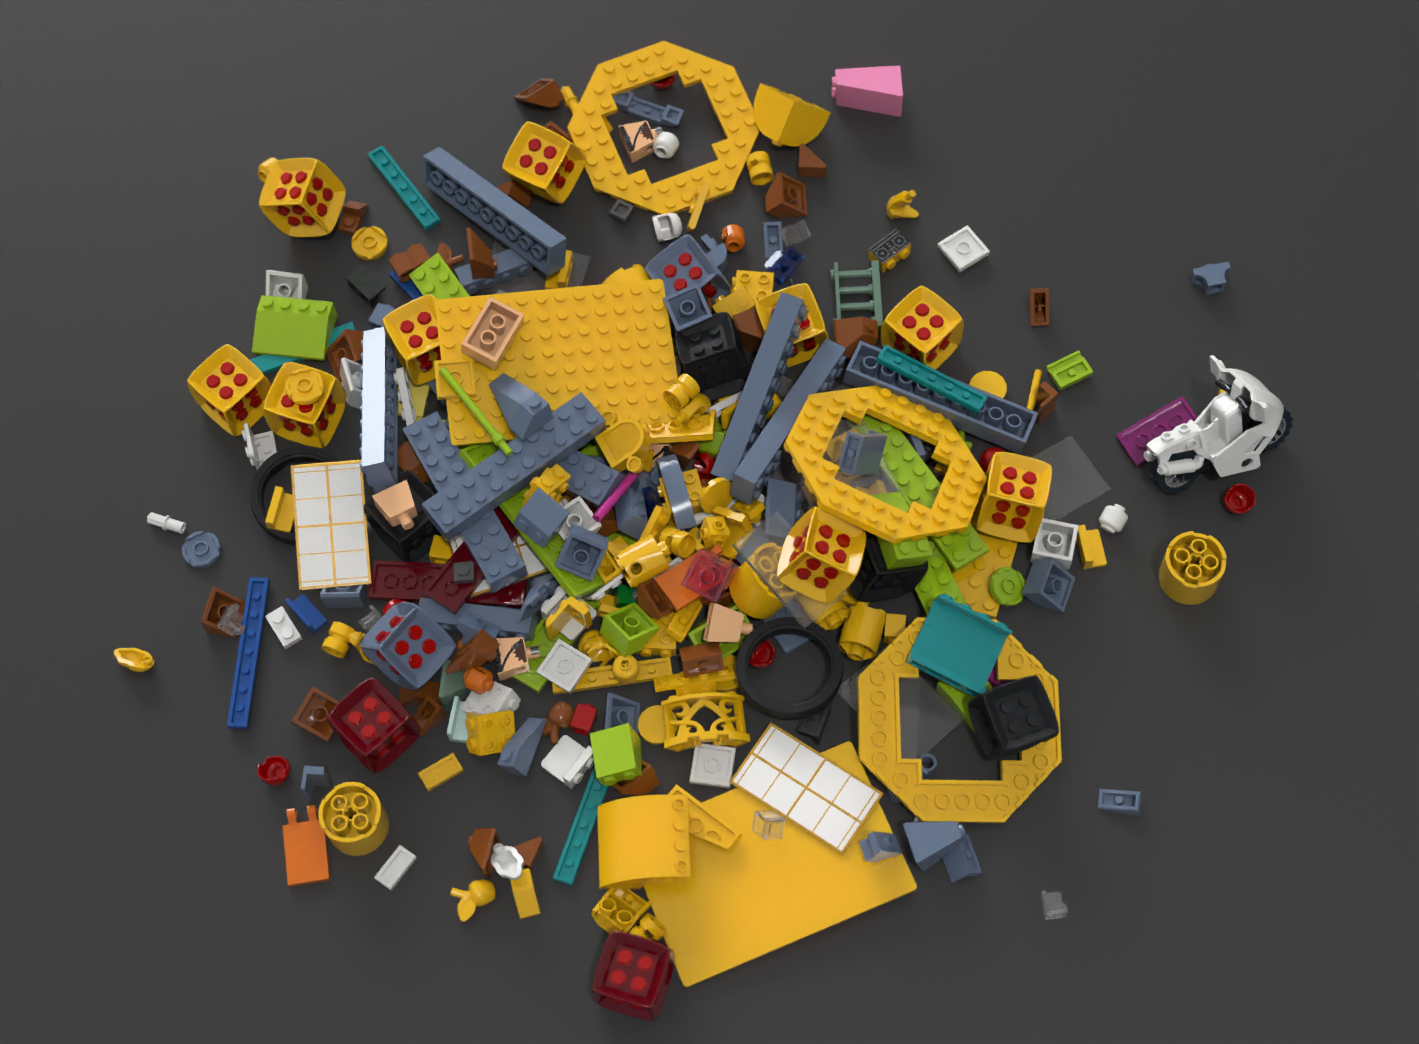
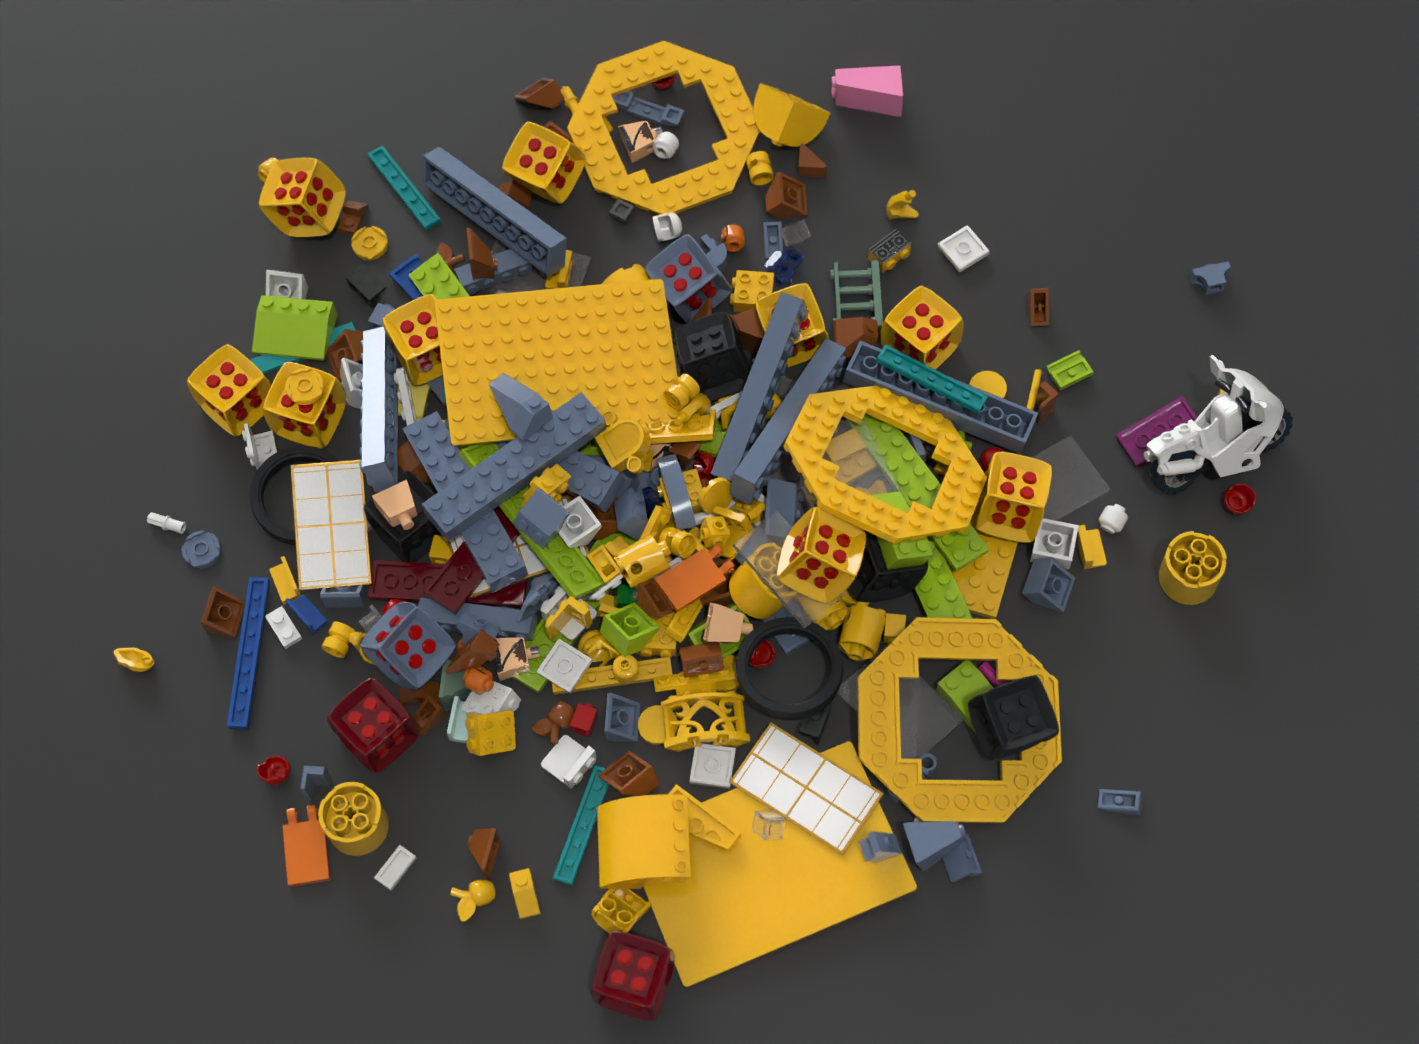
clear panel [217,604,246,636] -> none
yellow panel [265,486,294,533] -> none
dark orange slope [290,686,340,742] -> none
dark orange brick [389,243,430,283] -> none
yellow tile [418,753,464,792] -> none
yellow tile [434,358,477,400] -> none
lime bar [439,367,513,456] -> none
dark grey plate [453,561,475,584] -> none
light nougat brick [461,297,524,371] -> none
white arm [491,843,524,880] -> none
sand blue slope [497,717,547,776] -> none
dark orange slope [514,836,544,871] -> none
sand blue slope [555,523,609,581] -> none
lime slope [590,723,642,786] -> none
dark pink piece [592,468,644,522] -> none
yellow wheel [629,913,667,941] -> none
sand blue slope [663,283,713,333] -> none
clear pink slope [681,548,739,603] -> none
yellow hinge [687,181,710,232] -> none
yellow bracket [712,284,755,320] -> none
sand blue panel [838,430,887,476] -> none
teal panel [905,594,1012,697] -> none
lime tile [989,567,1025,607] -> none
clear panel [1040,890,1068,920] -> none
none -> yellow panel [269,556,301,604]

